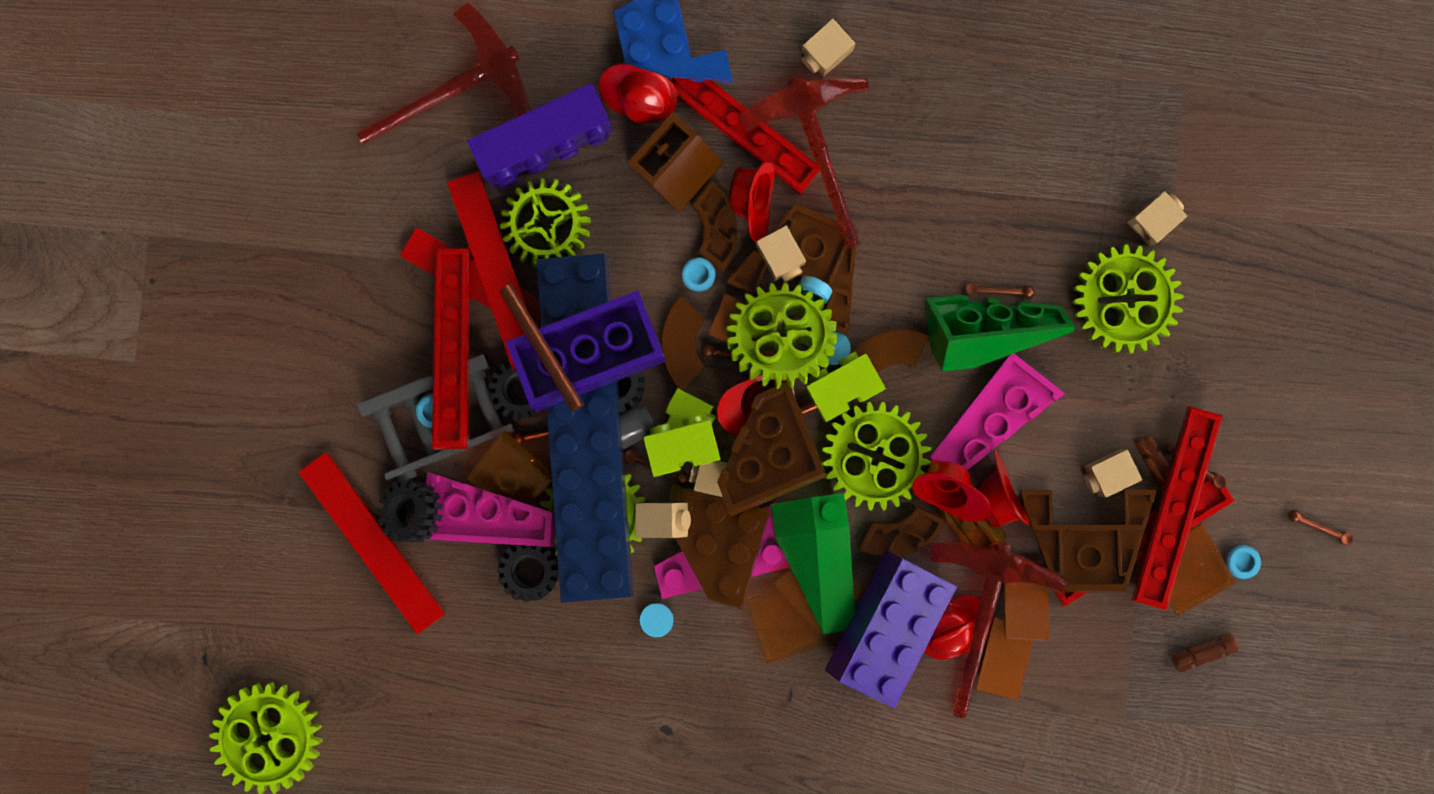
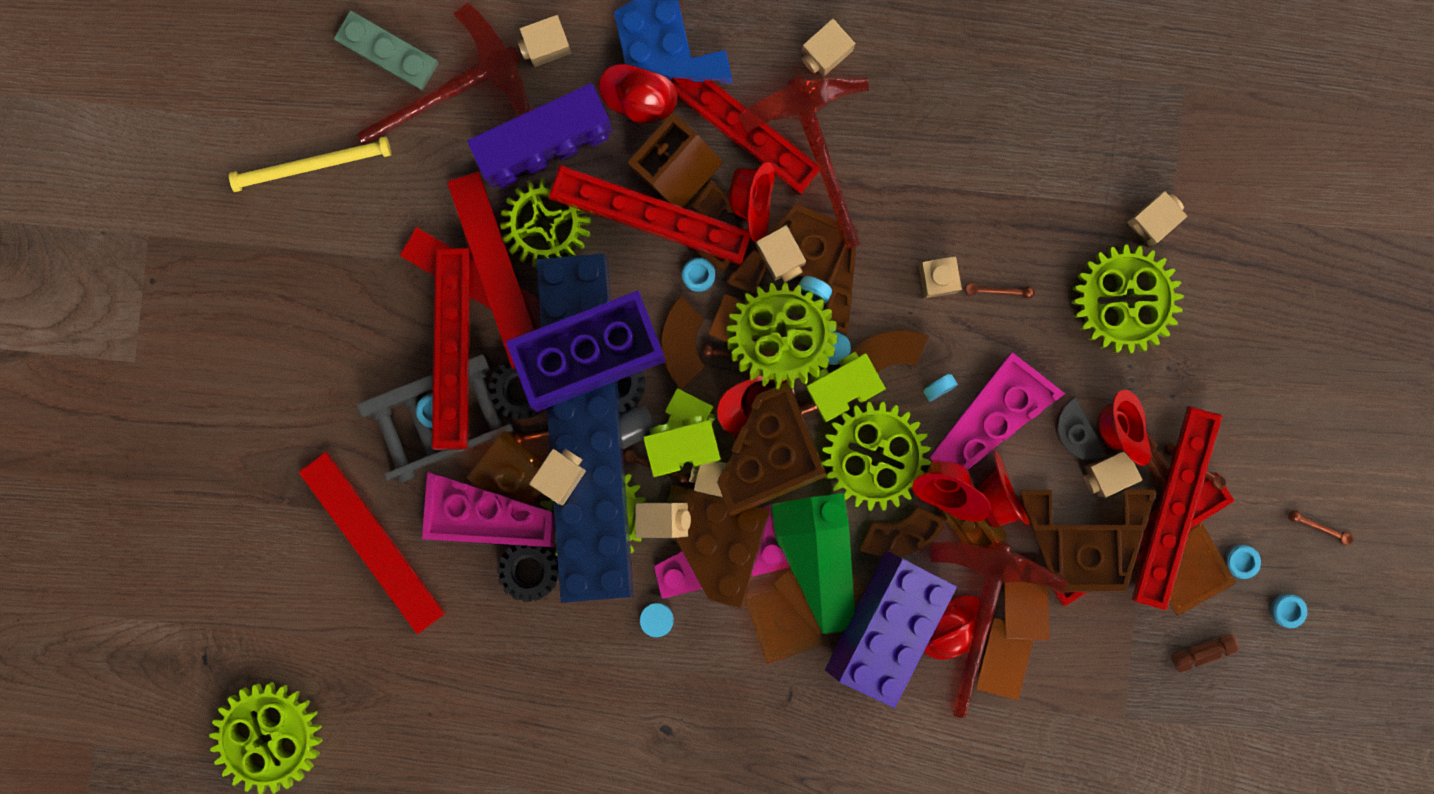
black tyre [377,480,443,543] -> none
copper bar [499,284,584,412] -> none
green wedge [925,295,1075,372] -> none
none -> light yellow bar [229,136,391,192]
none -> sand green plate [334,10,439,91]
none -> tan brick [517,15,572,67]
none -> tan brick [529,448,586,506]
none -> red tile [548,165,750,265]
none -> tan brick [918,256,962,299]
none -> medium azure tile [923,374,958,402]
none -> dark grey plate [1056,397,1107,460]
none -> red piece [1098,389,1151,466]
none -> medium azure tile [1270,594,1307,628]

